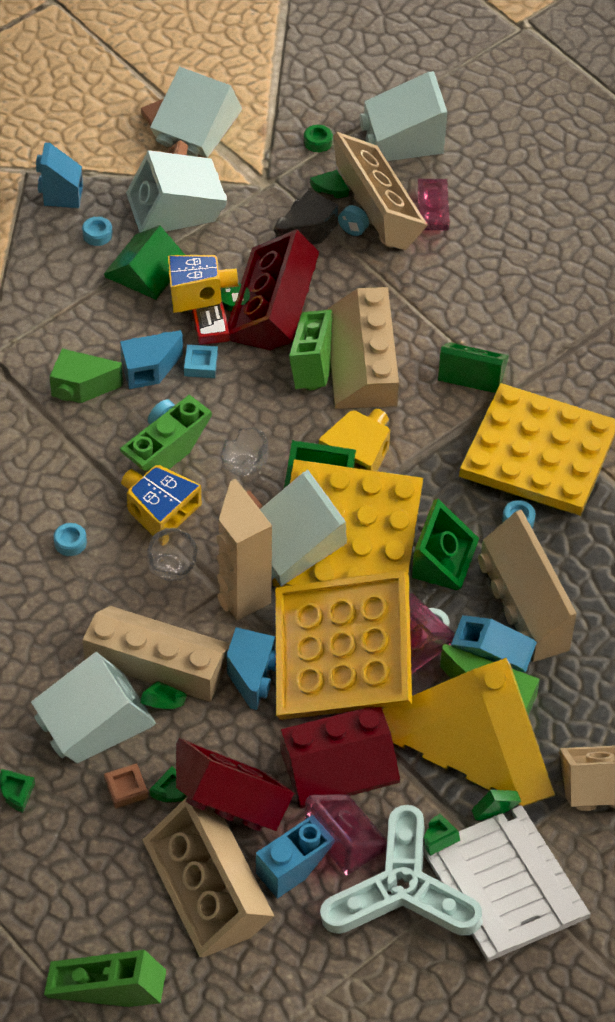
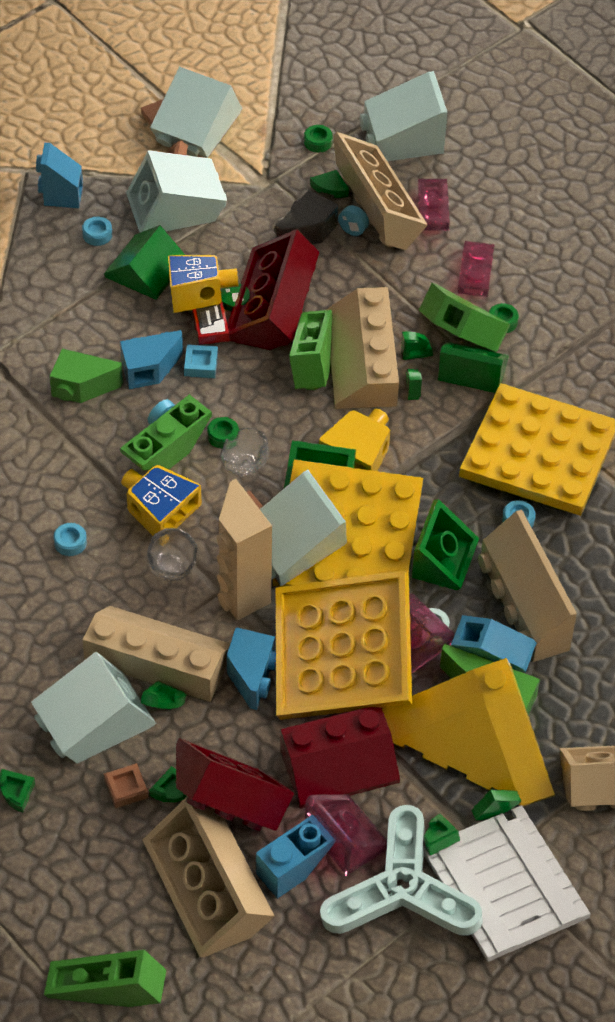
none -> green tile [207,417,239,449]
none -> green tile [401,331,433,360]
none -> green tile [406,369,422,400]
none -> bright green slope [419,283,511,352]
none -> clear pink plate [458,241,495,297]
none -> green tile [489,303,519,333]

